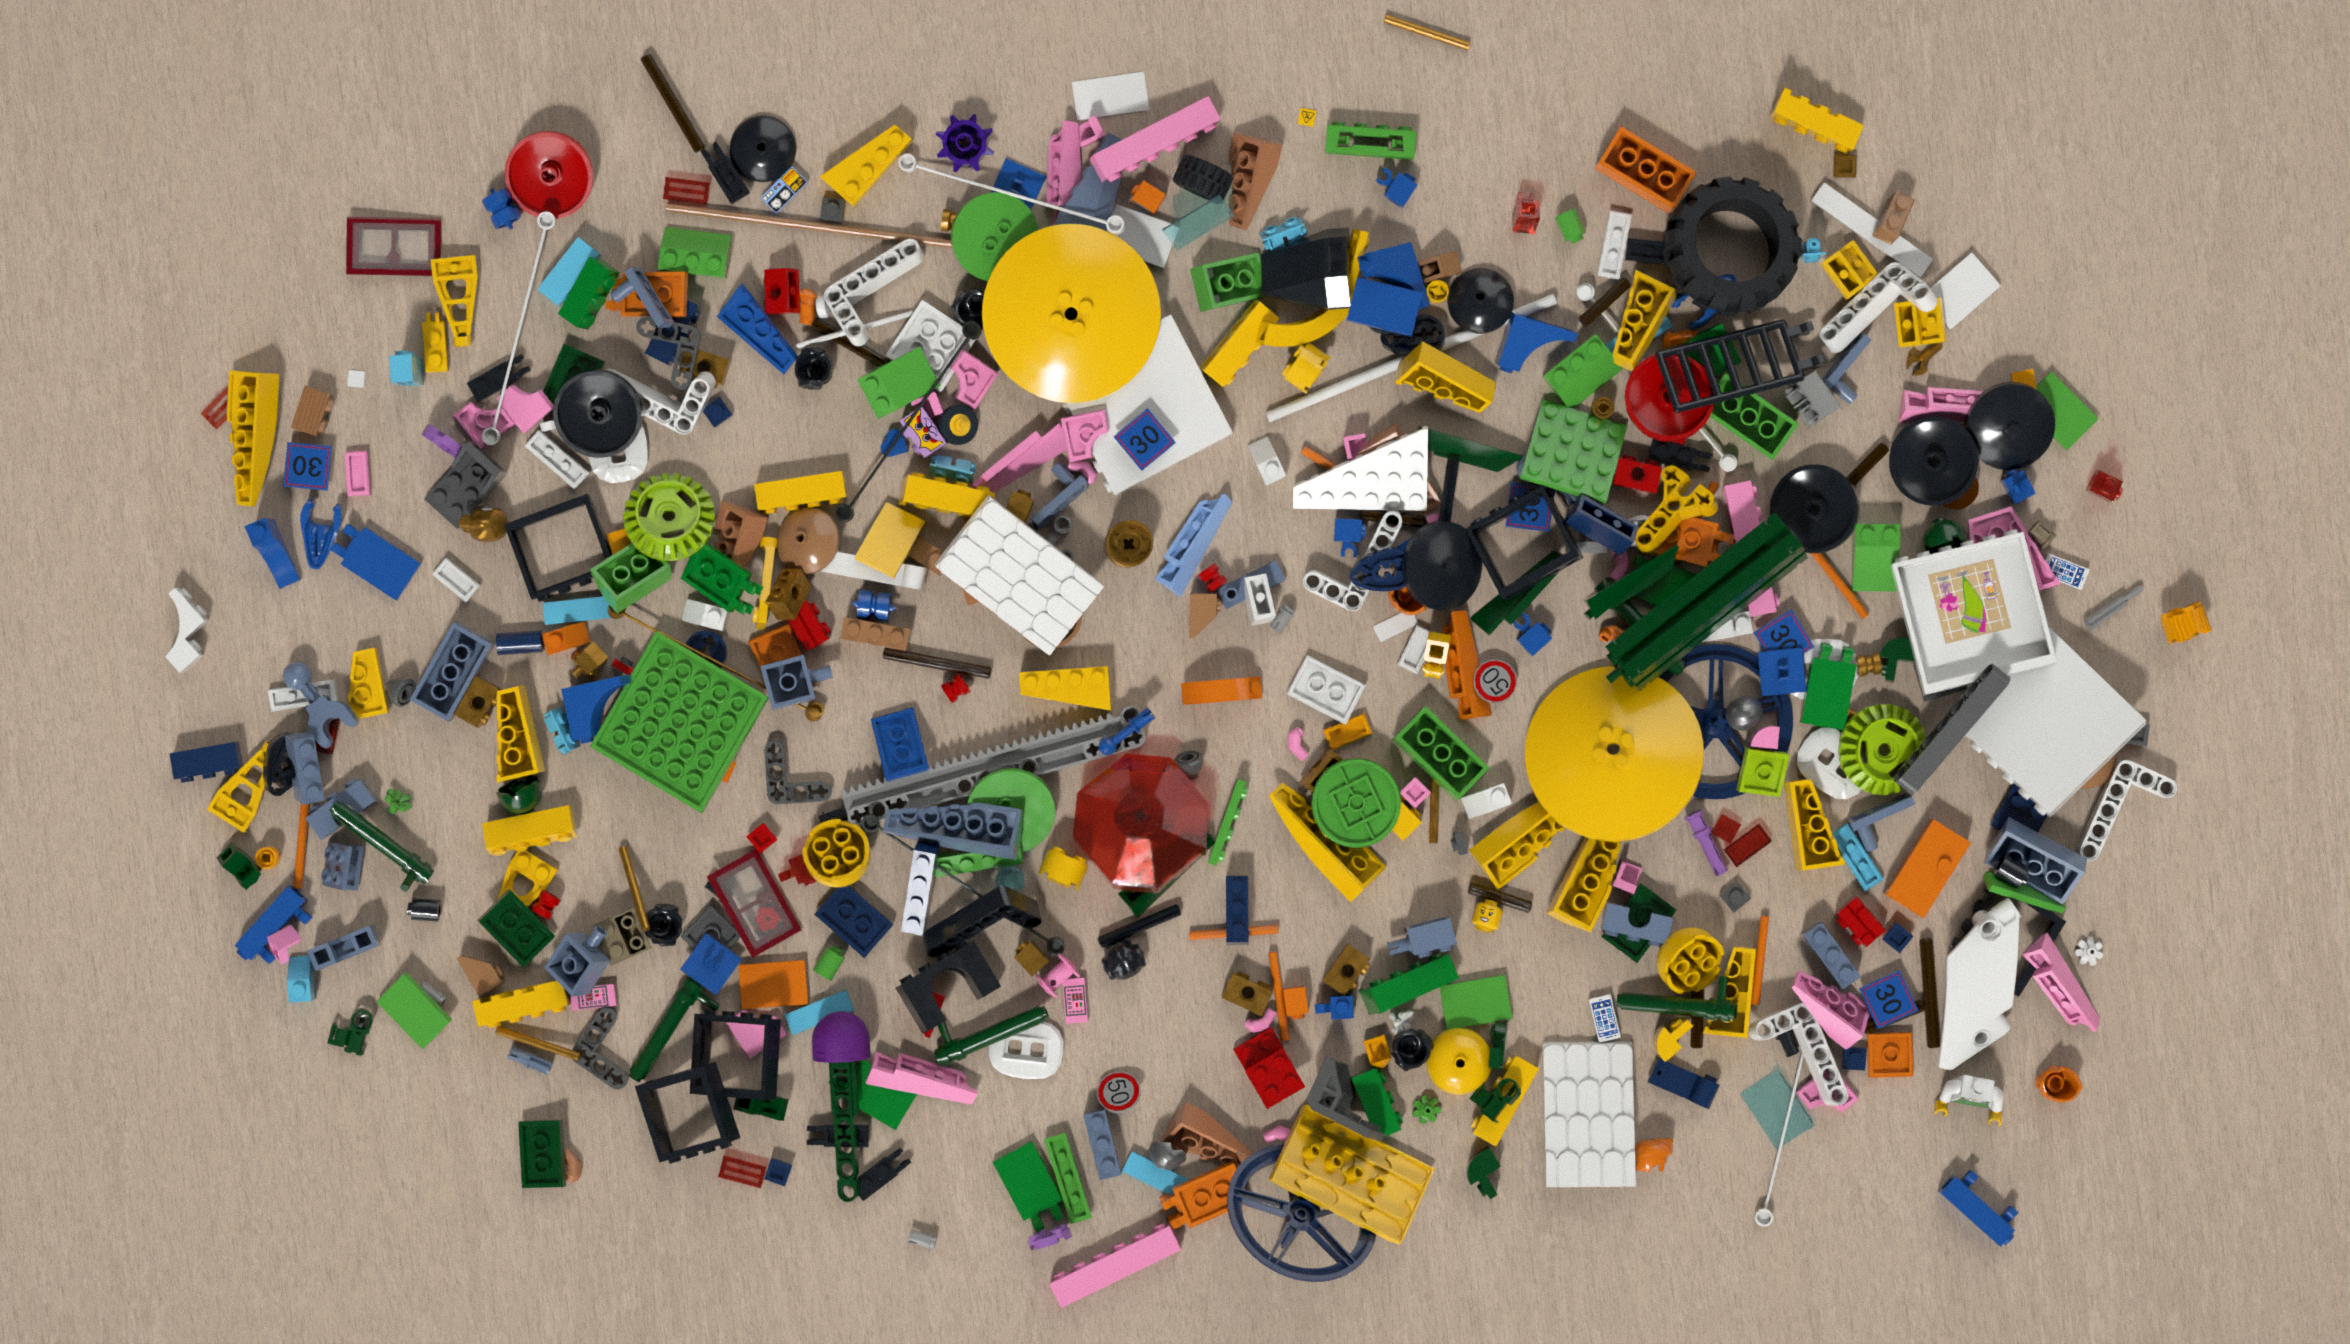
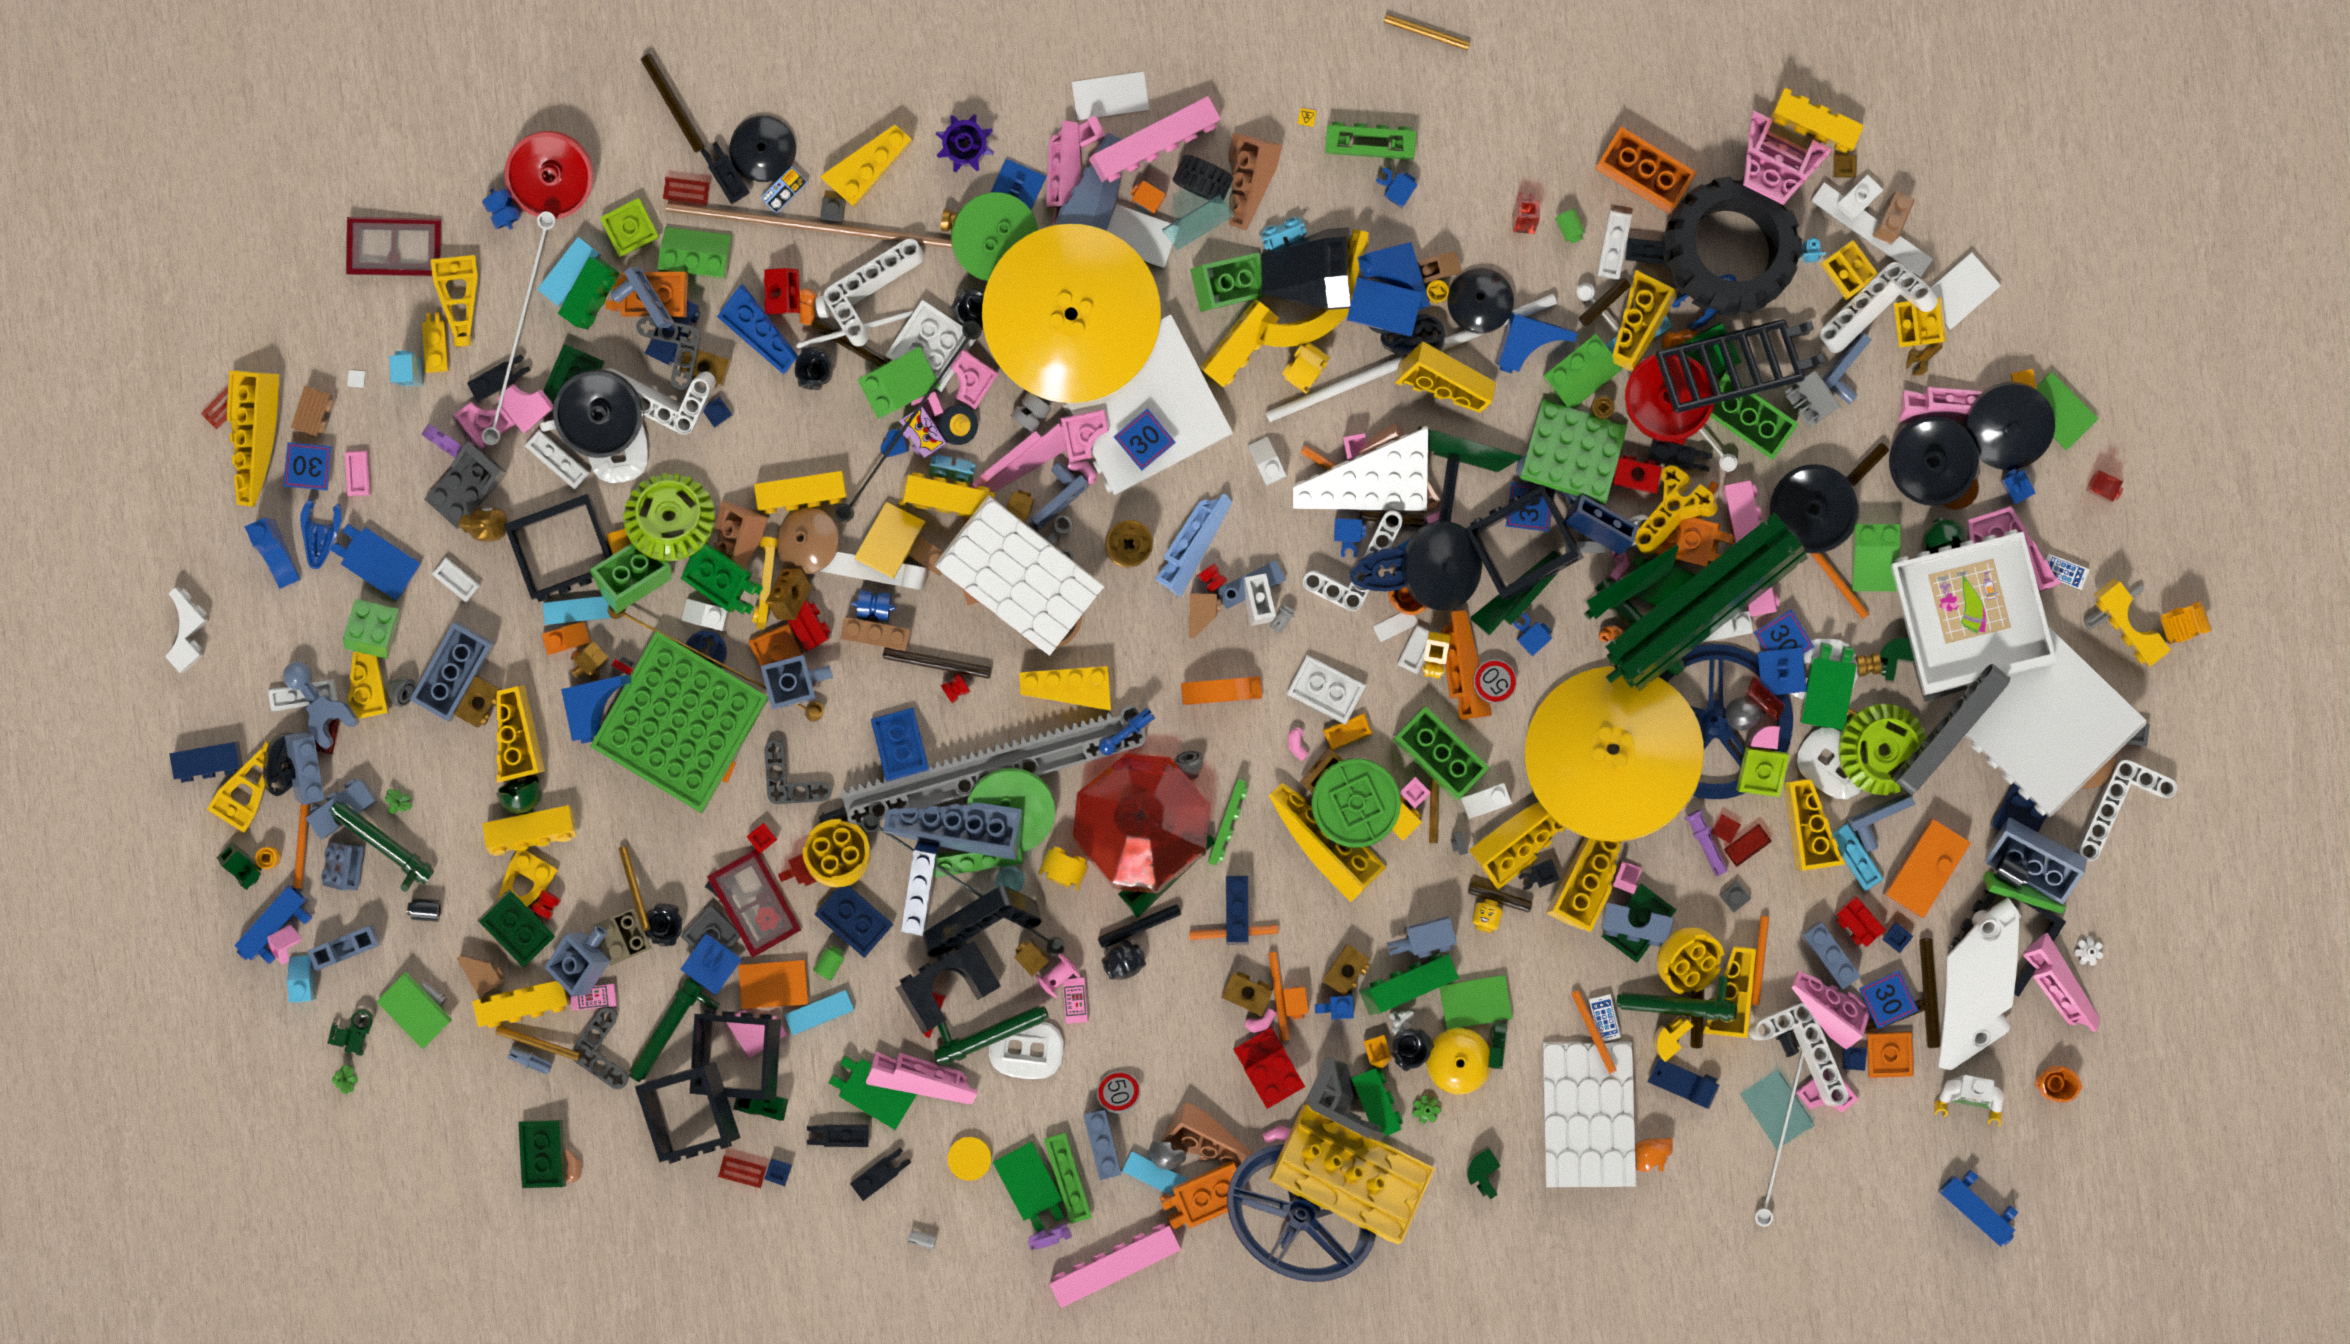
dark blue brick [496,630,543,655] -> none
medium azure hinge [544,707,580,755] -> none
piece [812,1011,871,1202] -> none
white piece [898,153,1125,235] -> none
dark green piece [1469,1078,1521,1123] -> none
yellow brick [1470,1054,1539,1146] -> none
dark tan bush [2027,520,2056,549] -> none
none -> bright green plant [332,1065,358,1094]
none -> bright green brick [343,599,400,659]
none -> lime plate [600,198,660,258]
none -> yellow tile [947,1136,991,1181]
none -> light grey wheel [1010,392,1052,433]
none -> black plate [1518,859,1560,890]
none -> orange bar [1571,990,1617,1074]
none -> bright pink wedge [1743,110,1833,205]
none -> clear red tile [1745,676,1785,720]
none -> white plate [1837,175,1883,221]
none -> yellow arch [2093,578,2171,667]

